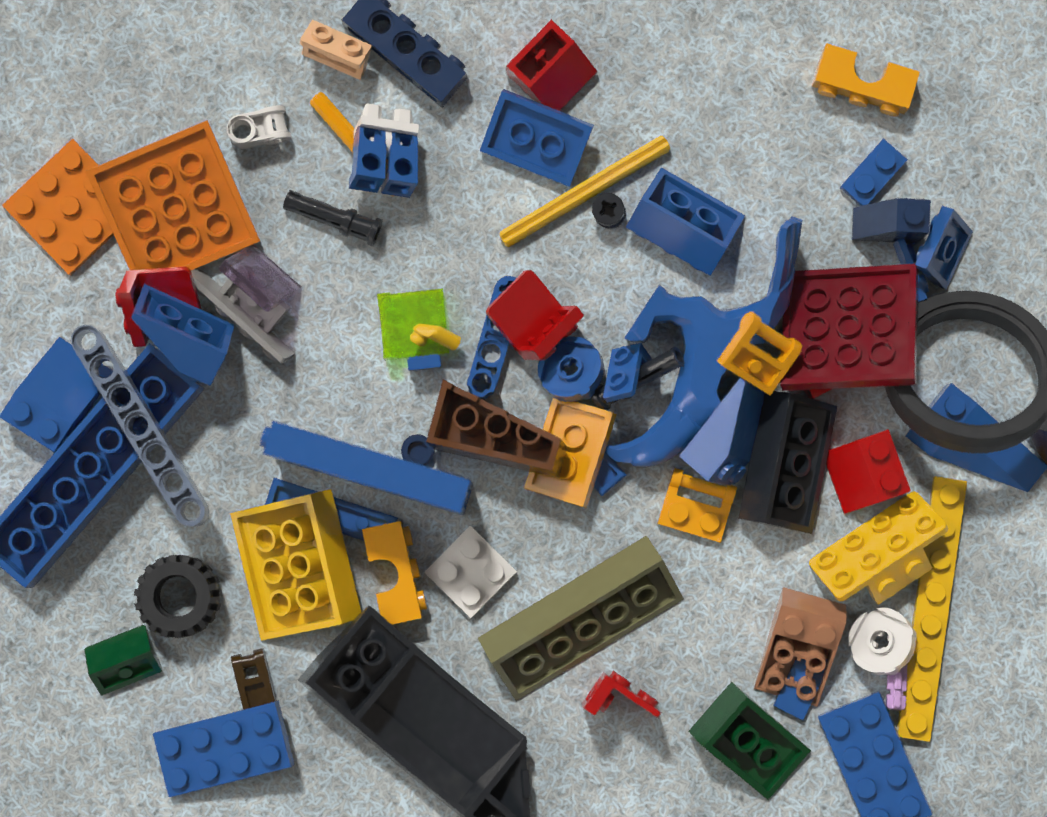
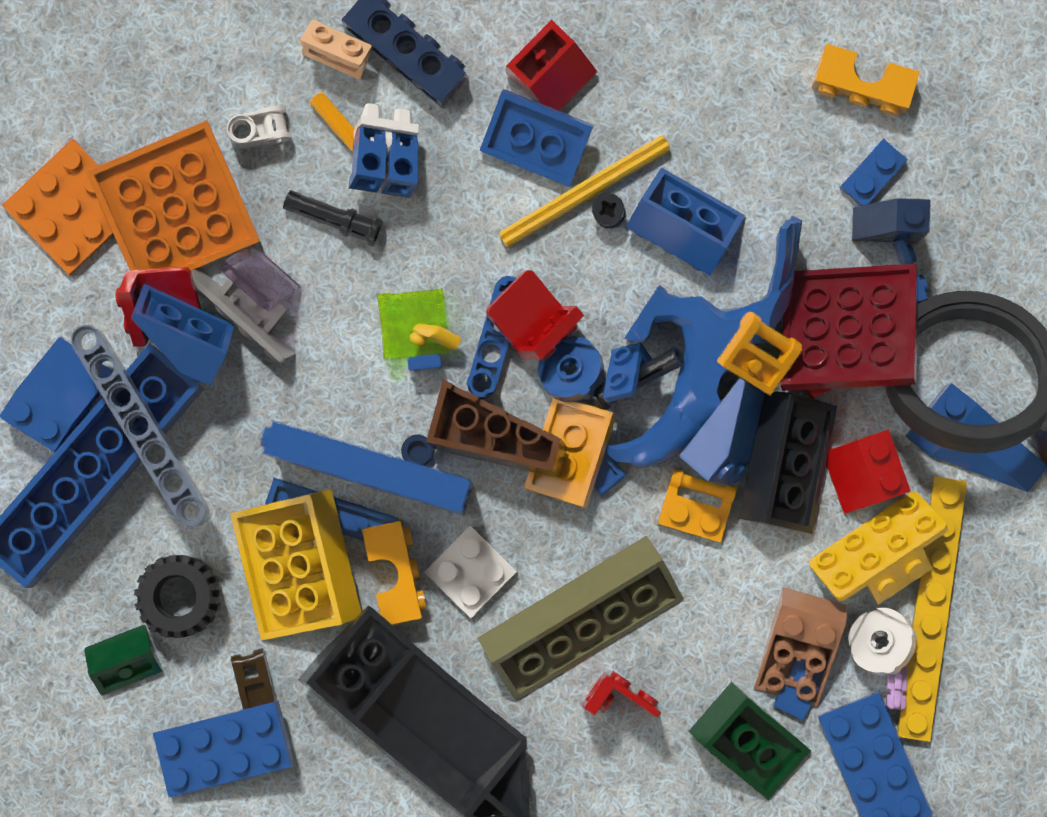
blue plate [915,205,973,290] -> none

